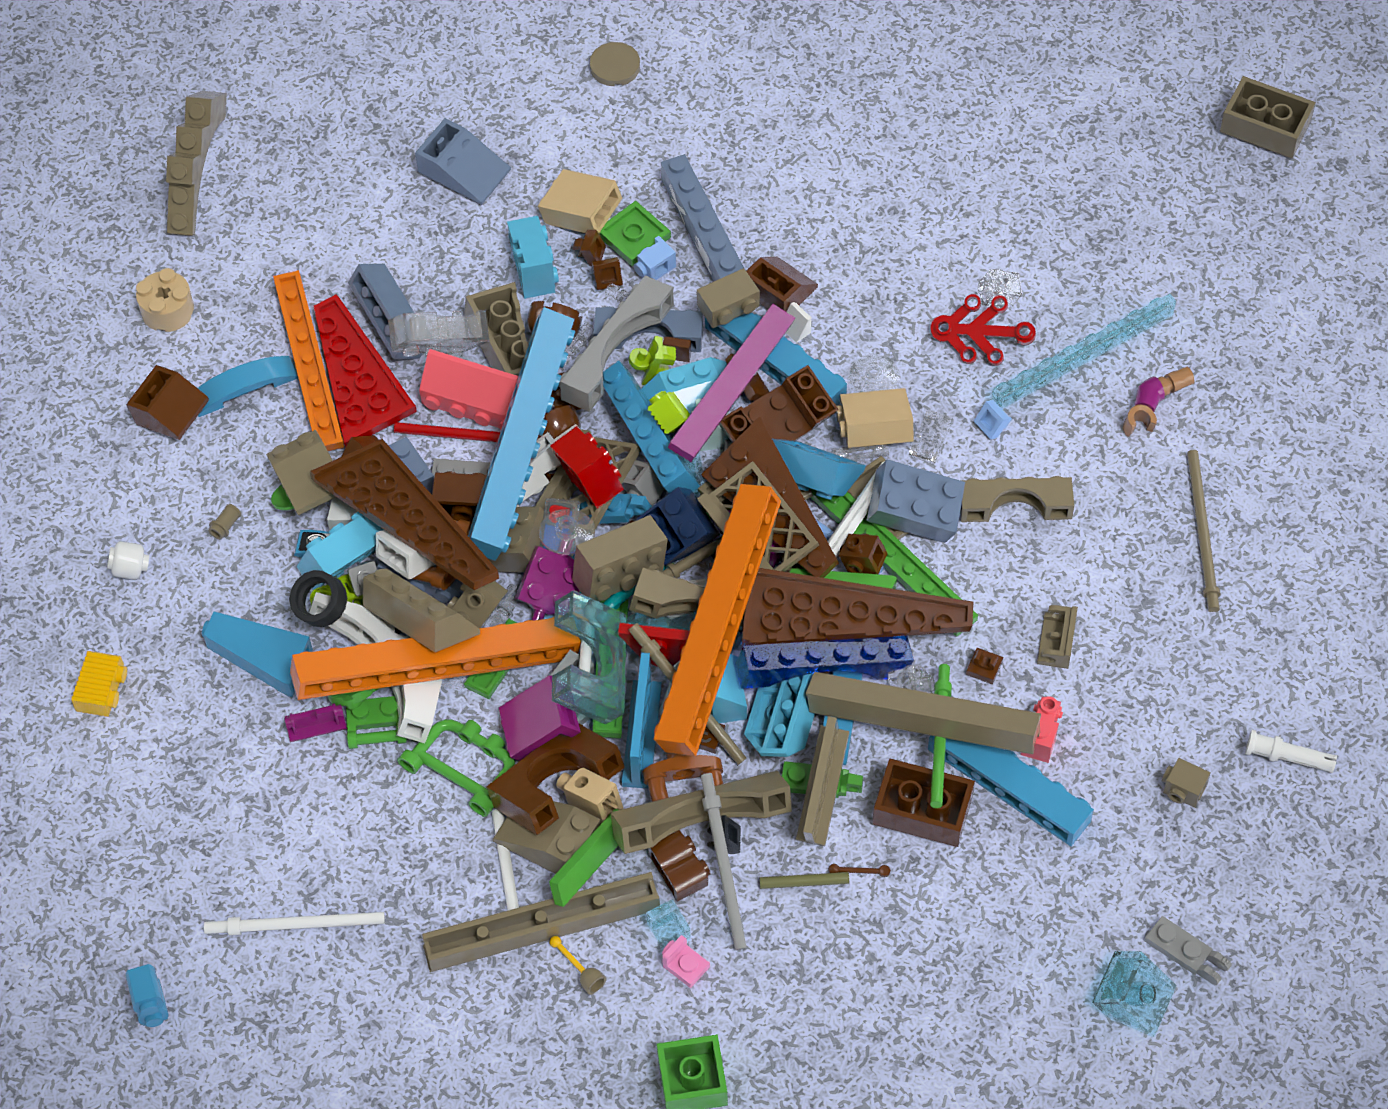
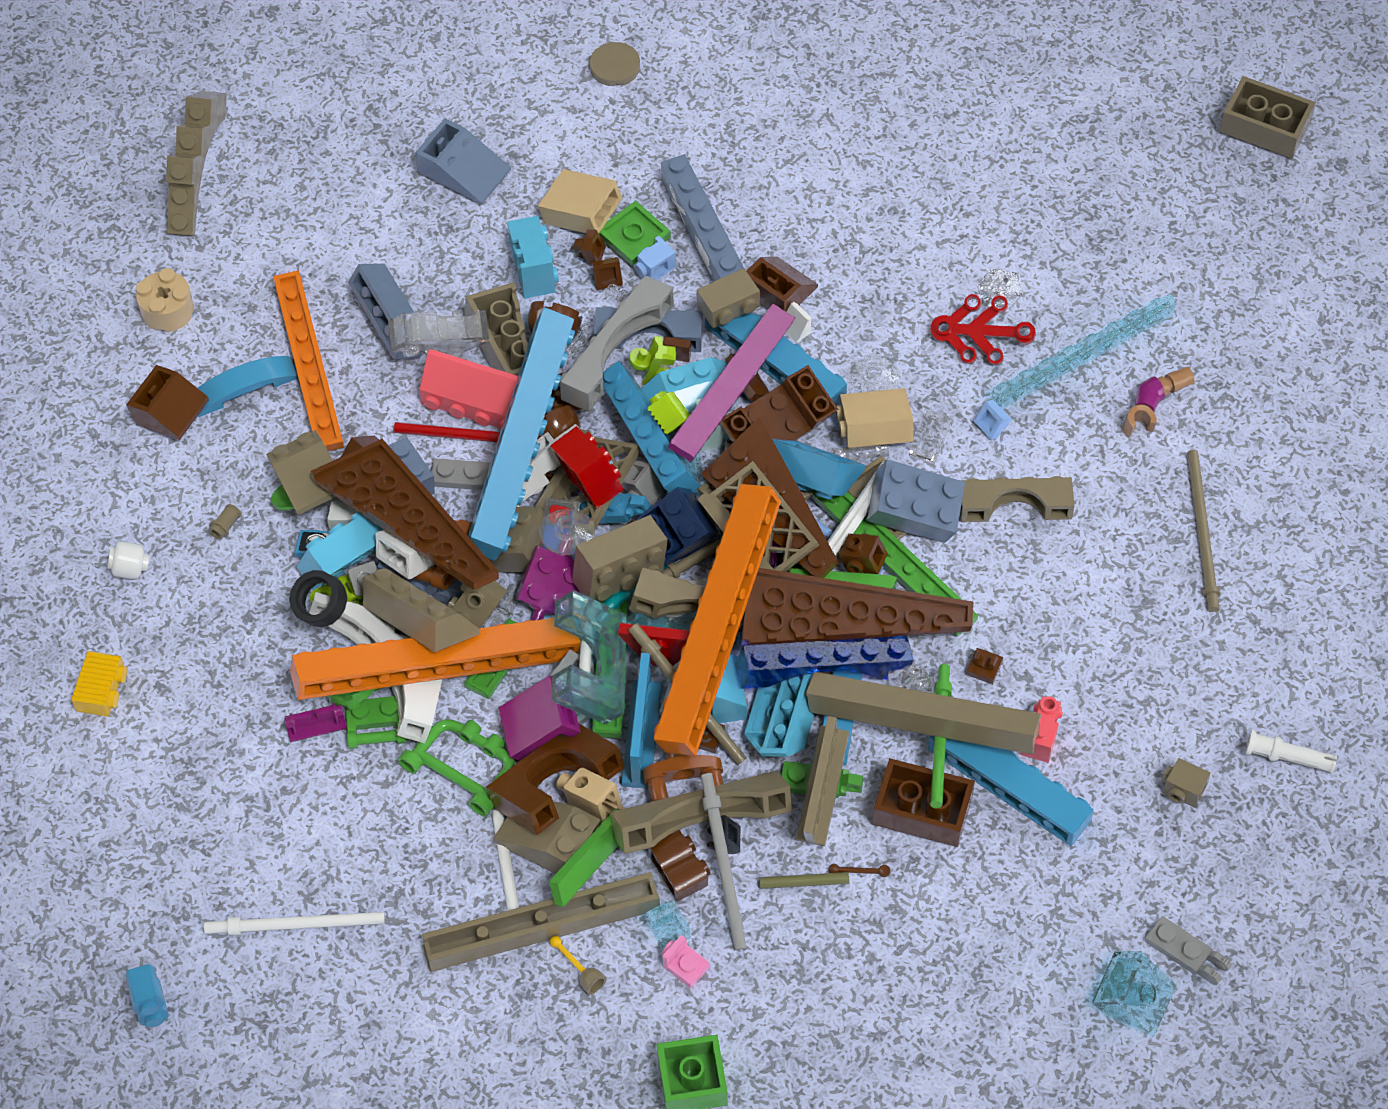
dark azure slope [202,611,313,698] -> none
red wing [314,294,417,448] -> none
reddish brown brick [432,471,487,522] -> none
dark tan hinge [1037,605,1078,669] -> none

